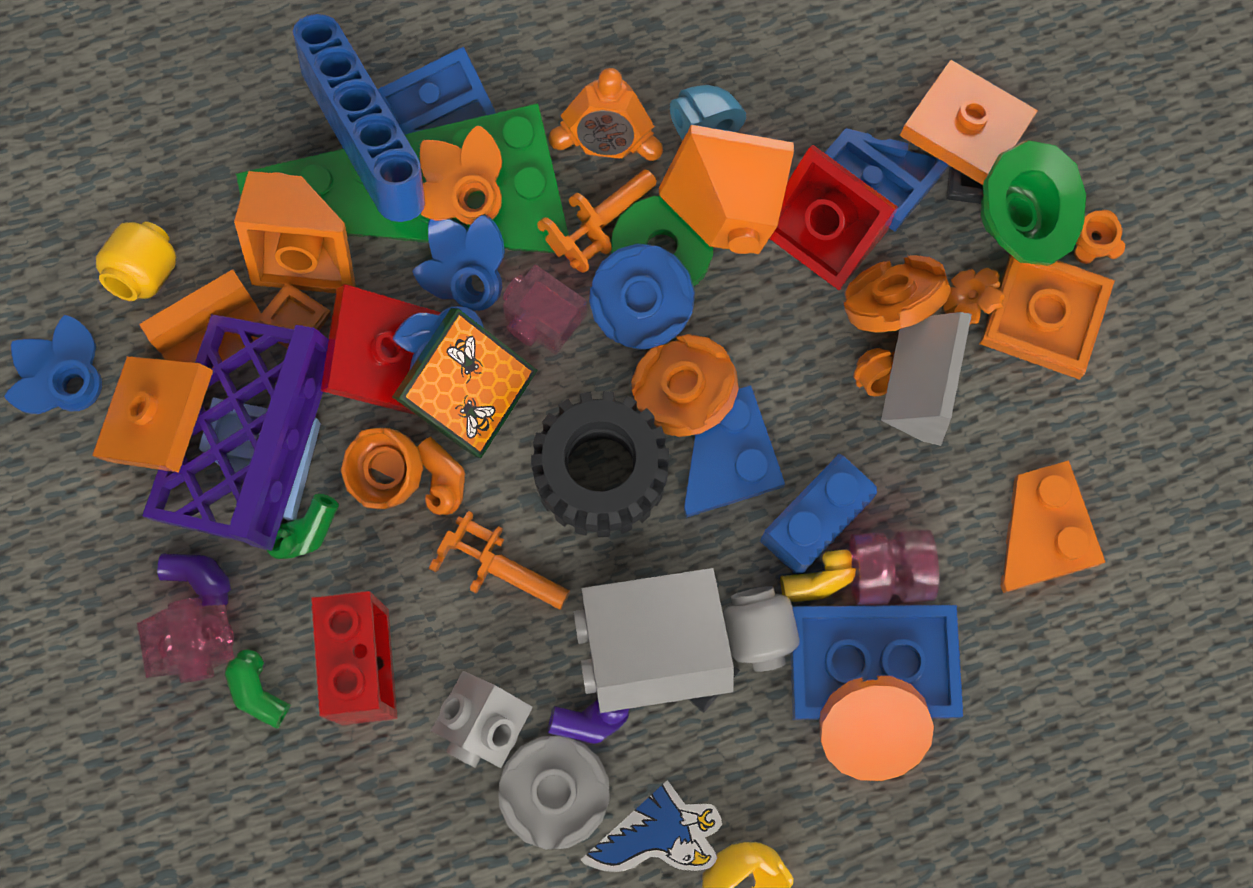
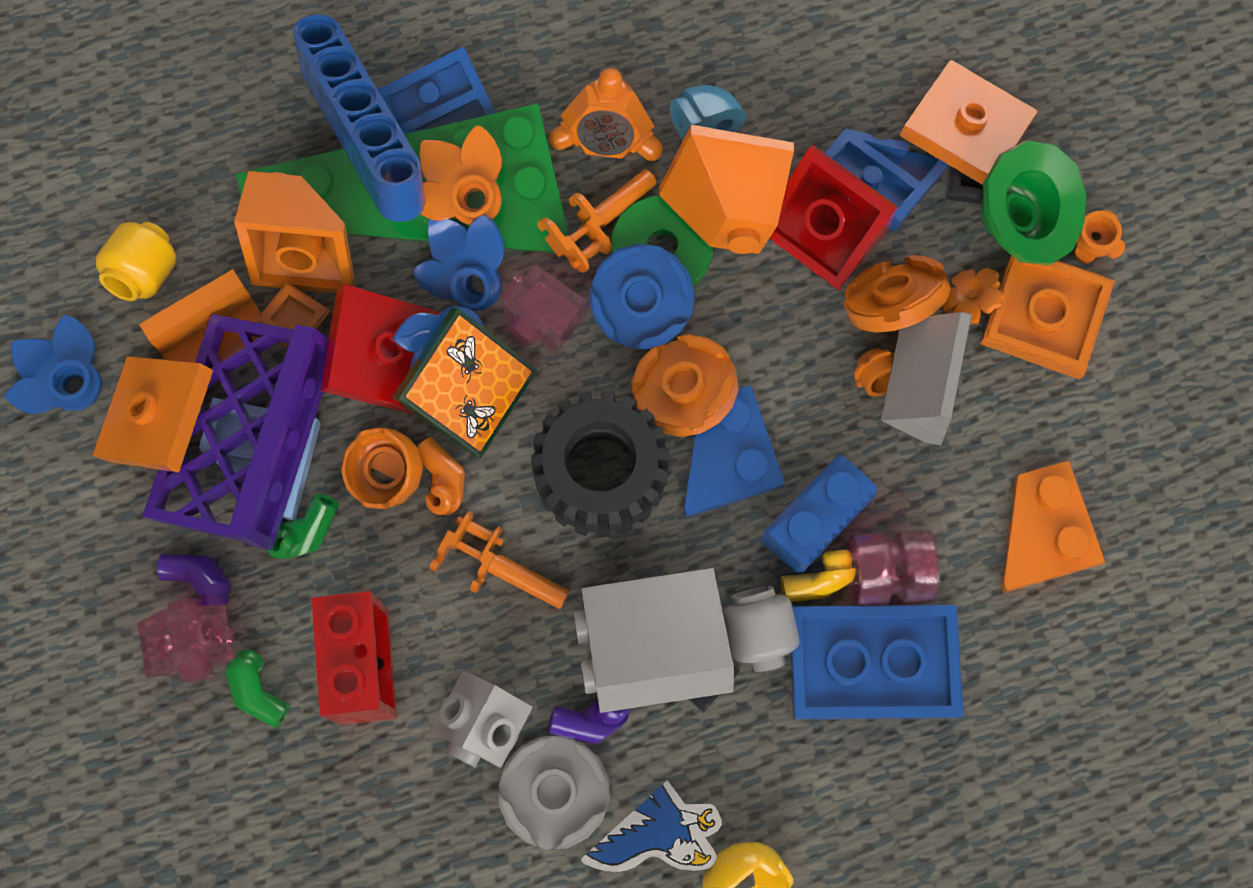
orange tile [819,675,934,781] -> none

